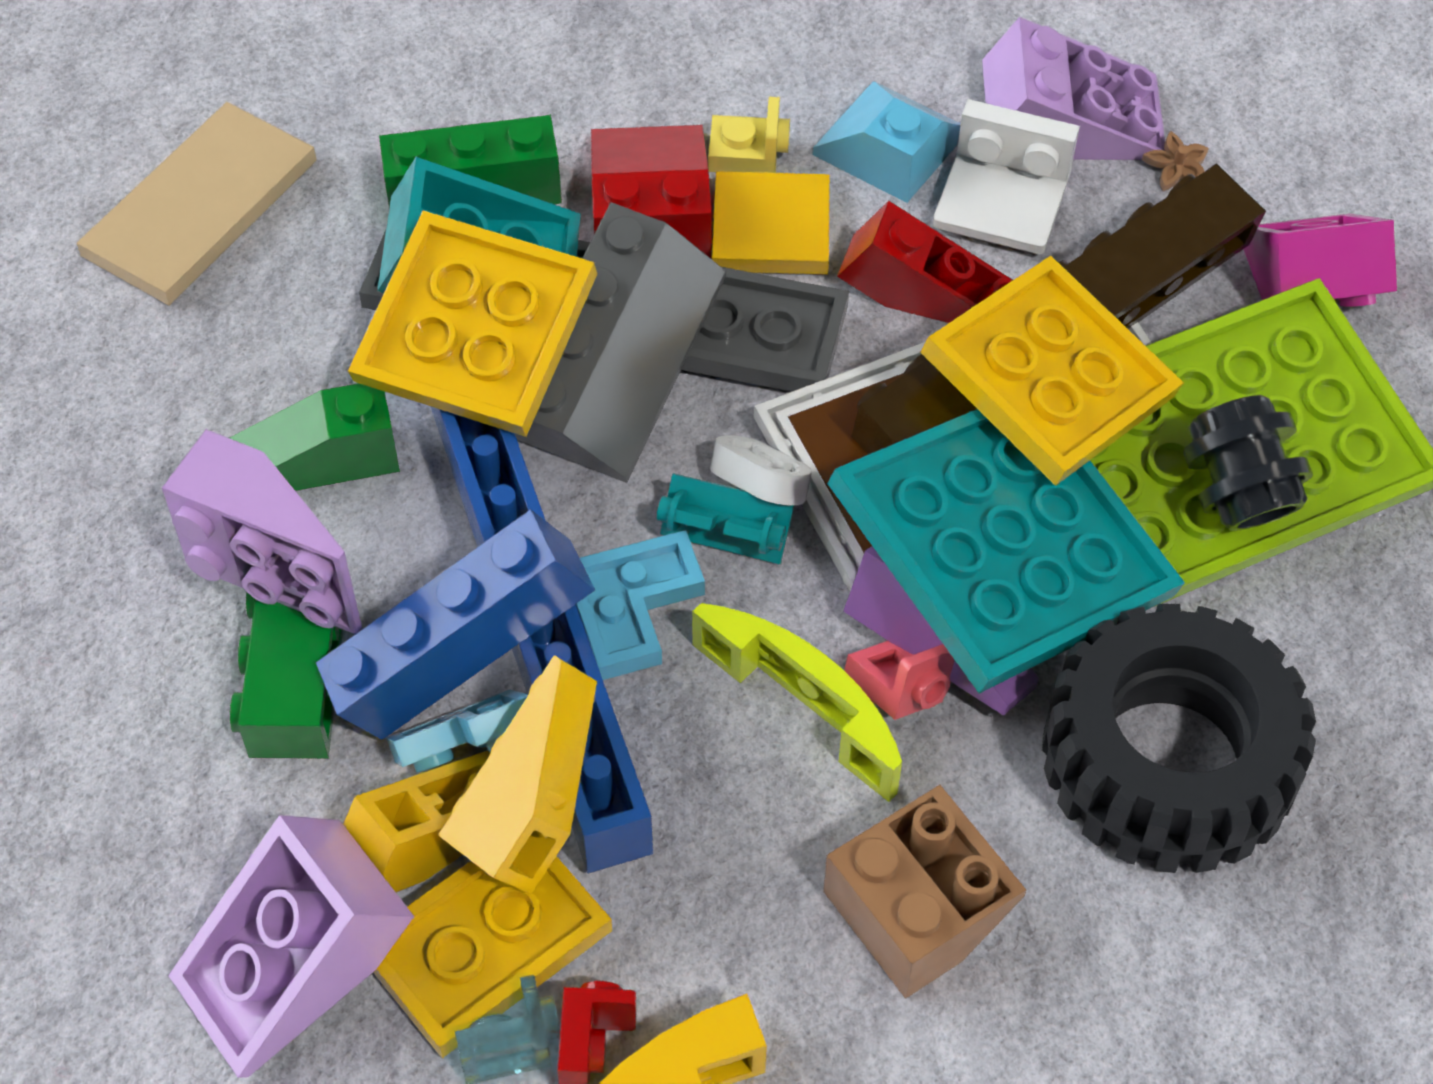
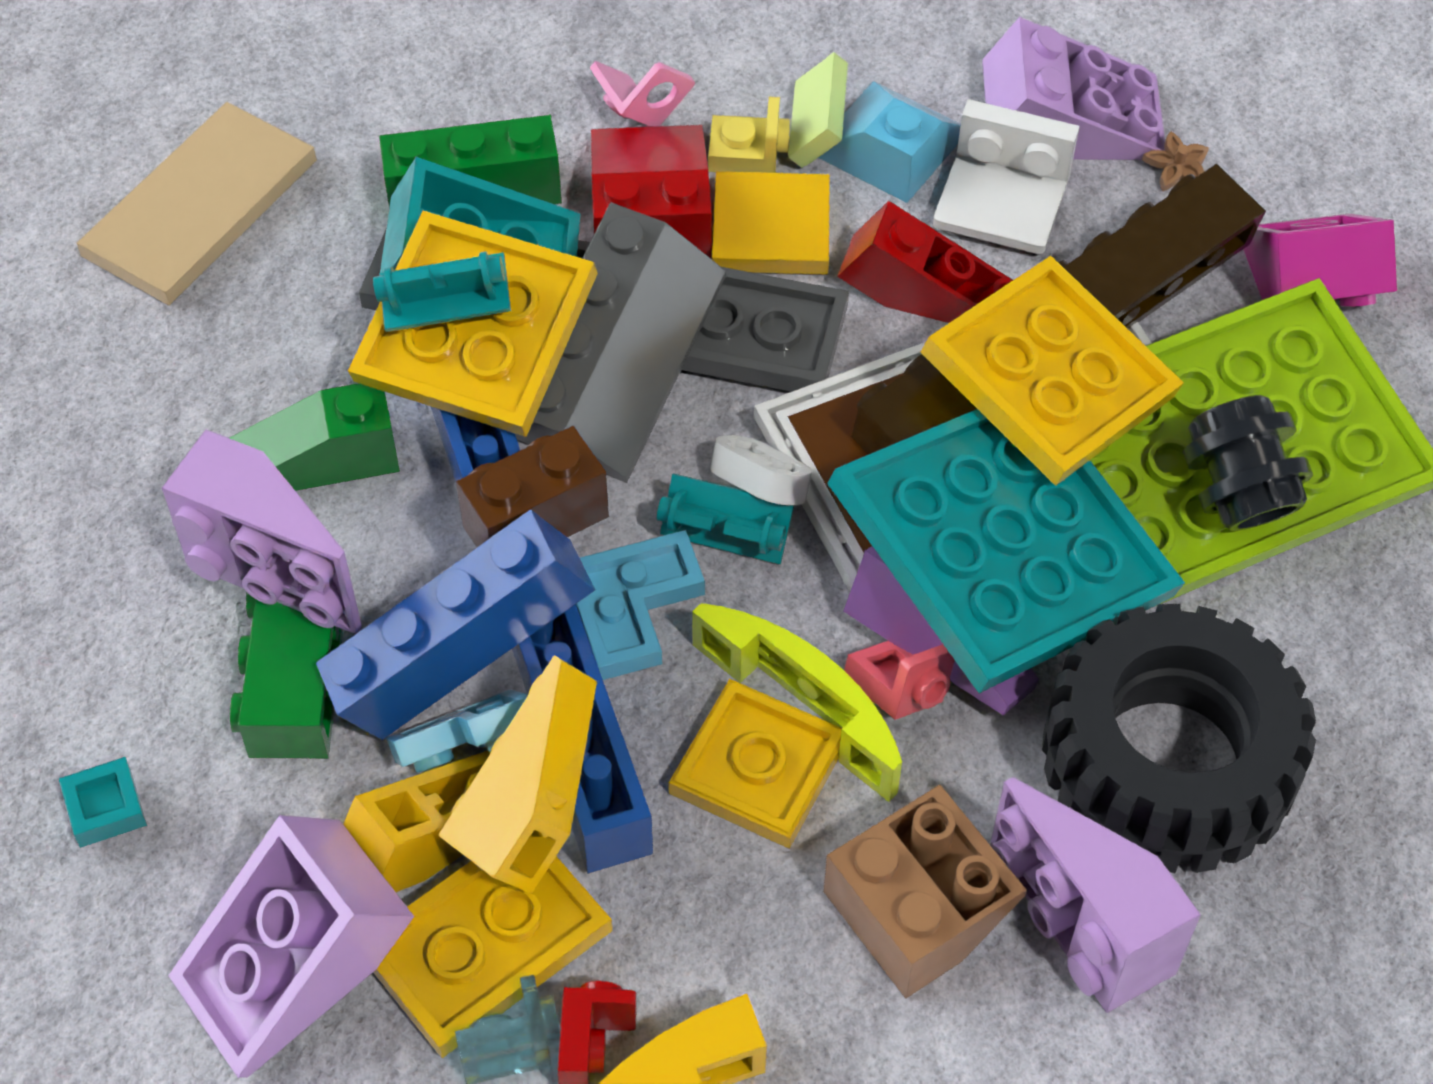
none -> teal plate [58,757,147,848]
none -> teal hinge [373,251,511,332]
none -> reddish brown brick [456,426,609,547]
none -> bright pink bracket [590,61,695,127]
none -> yellow tile [668,679,842,849]
none -> yellowish green tile [788,52,848,168]
none -> lavender slope [990,777,1201,1013]

